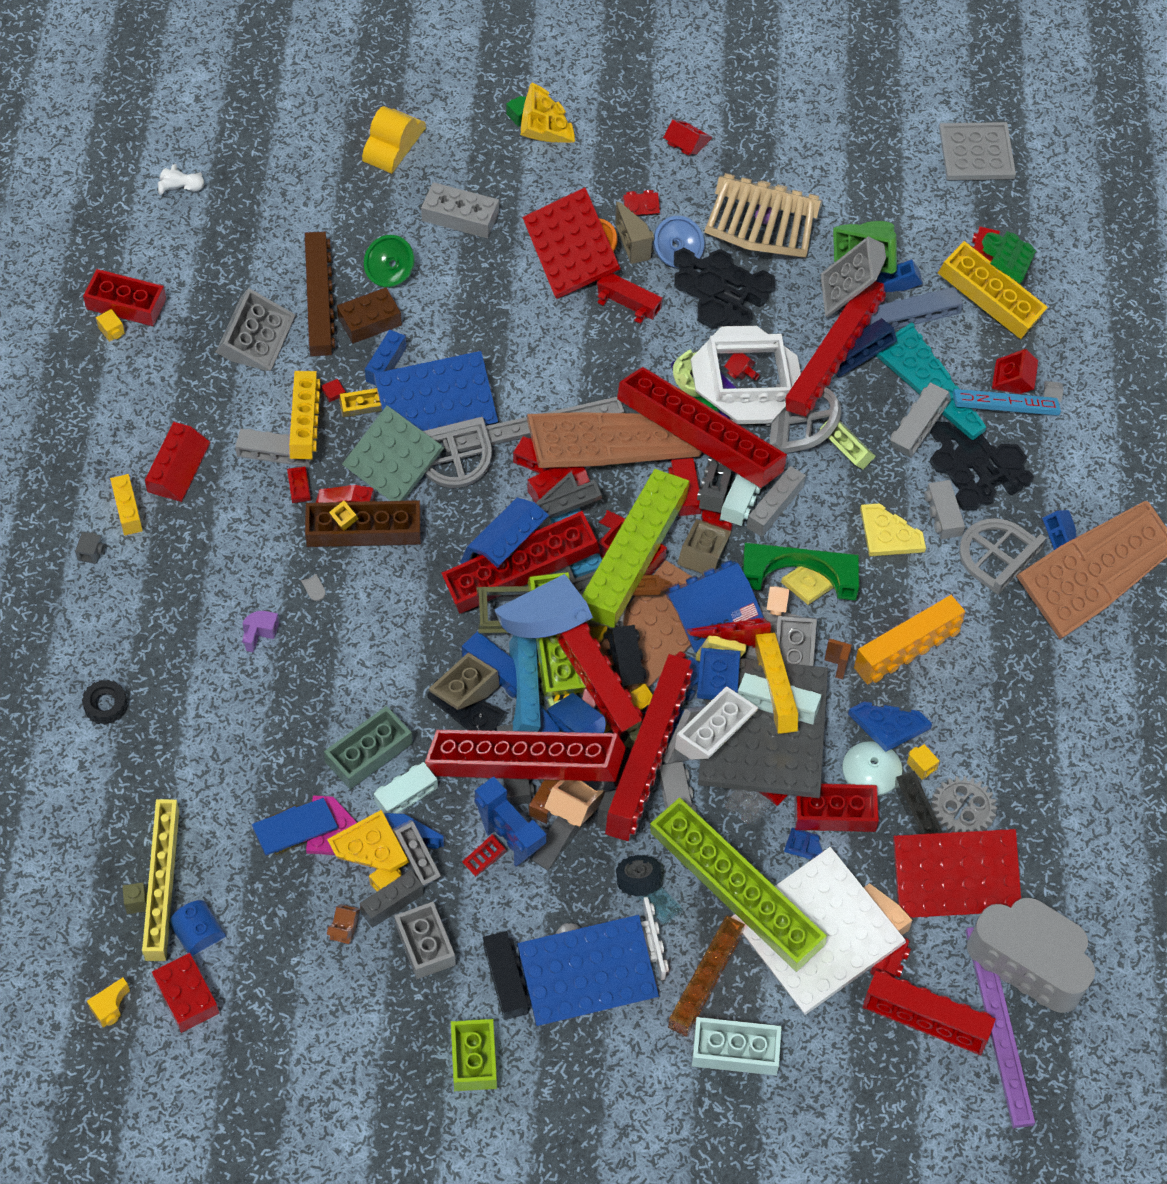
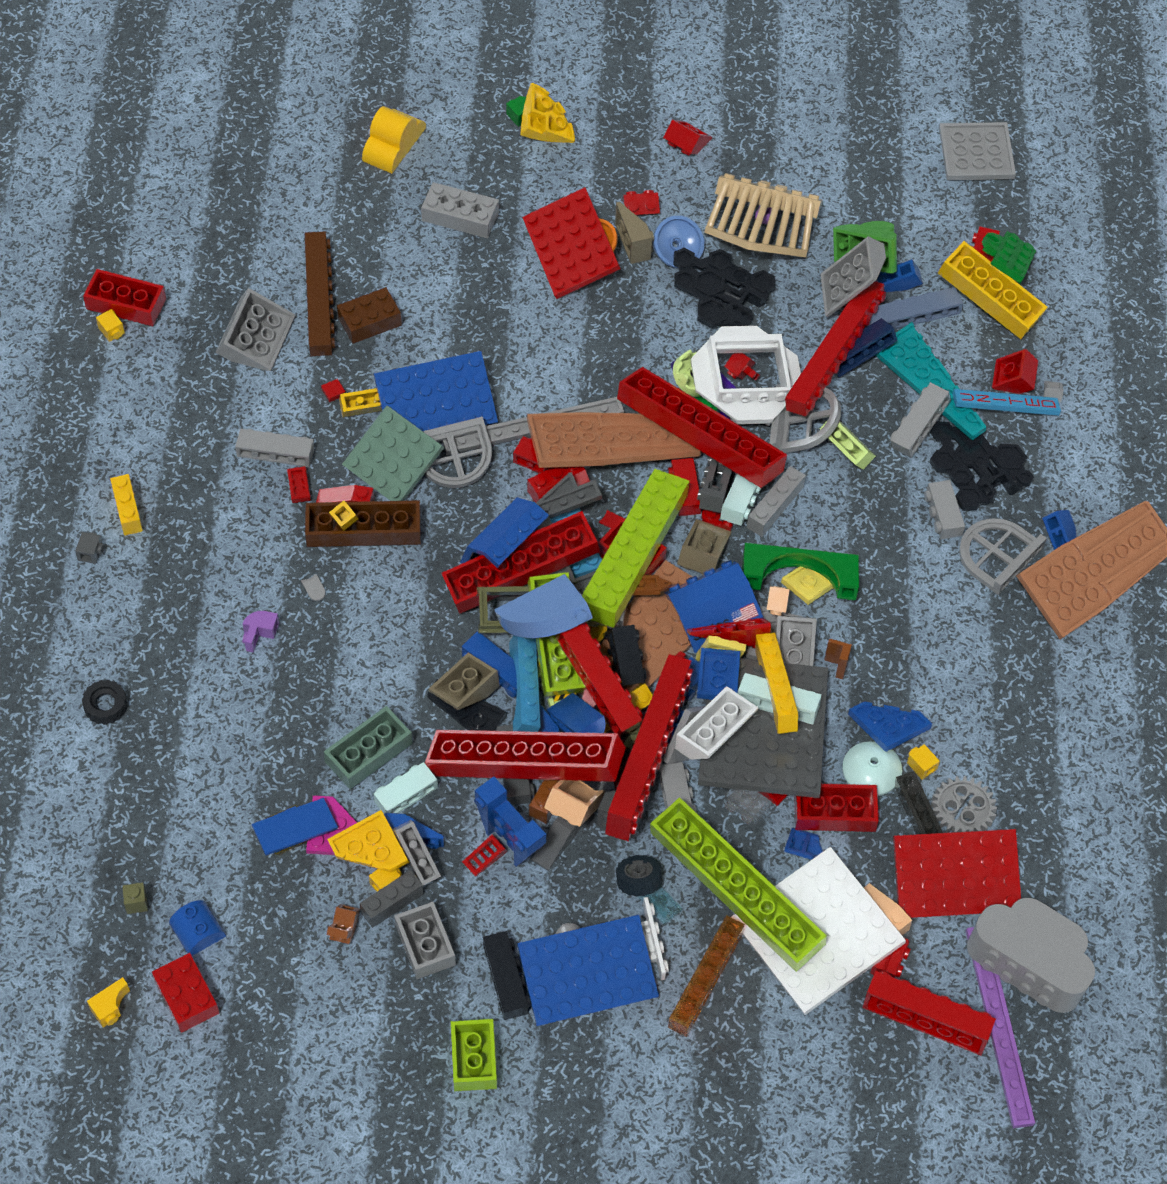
light yellow brick [142,799,179,961] -> none
red slope [145,421,210,502] -> none
white animal [158,164,204,195] -> none
yellow brick [289,371,320,459] -> none
green dish [364,235,415,288] -> none
blue brick [365,329,406,386] -> none
red brick [597,273,662,324] -> none
light aqua brick [692,1017,781,1076] -> none
light orange brick [854,595,965,685] -> none
light yellow plate [860,504,926,556] -> none

